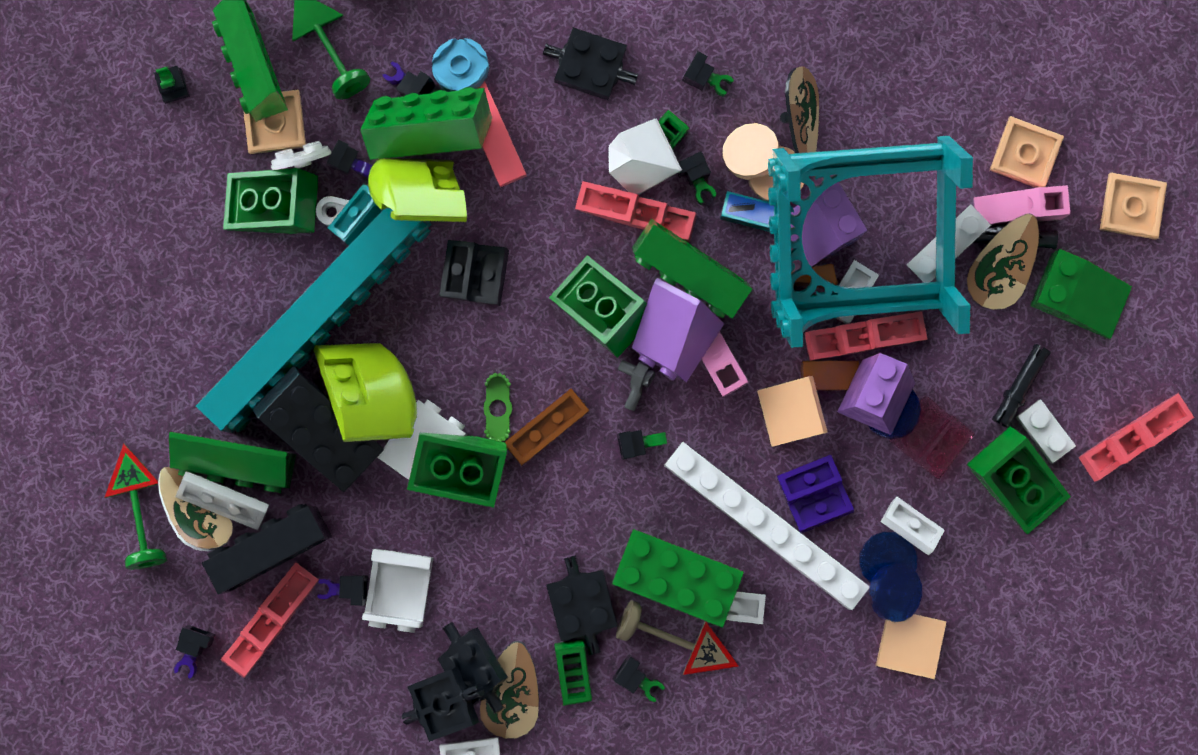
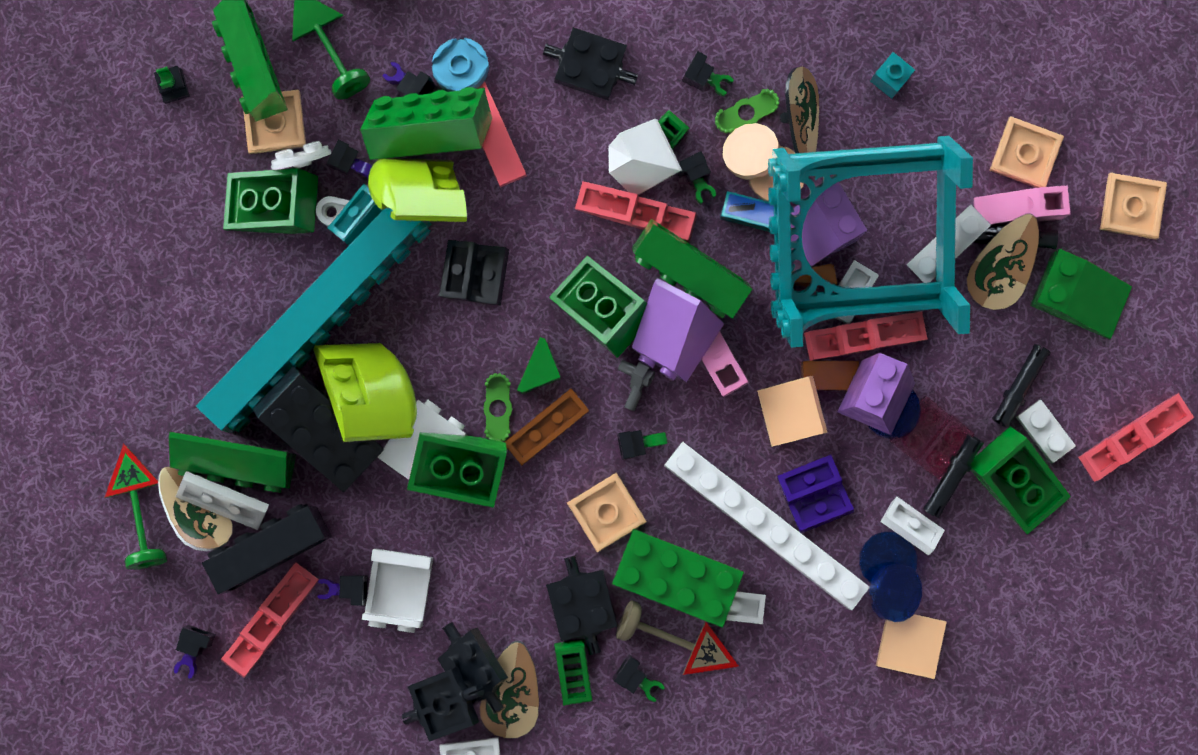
none -> green slope [517,337,561,394]
none -> light nougat tile [567,472,647,553]
none -> bright green piece [715,89,779,133]
none -> teal brick [870,52,915,99]
none -> black pin [923,434,984,518]

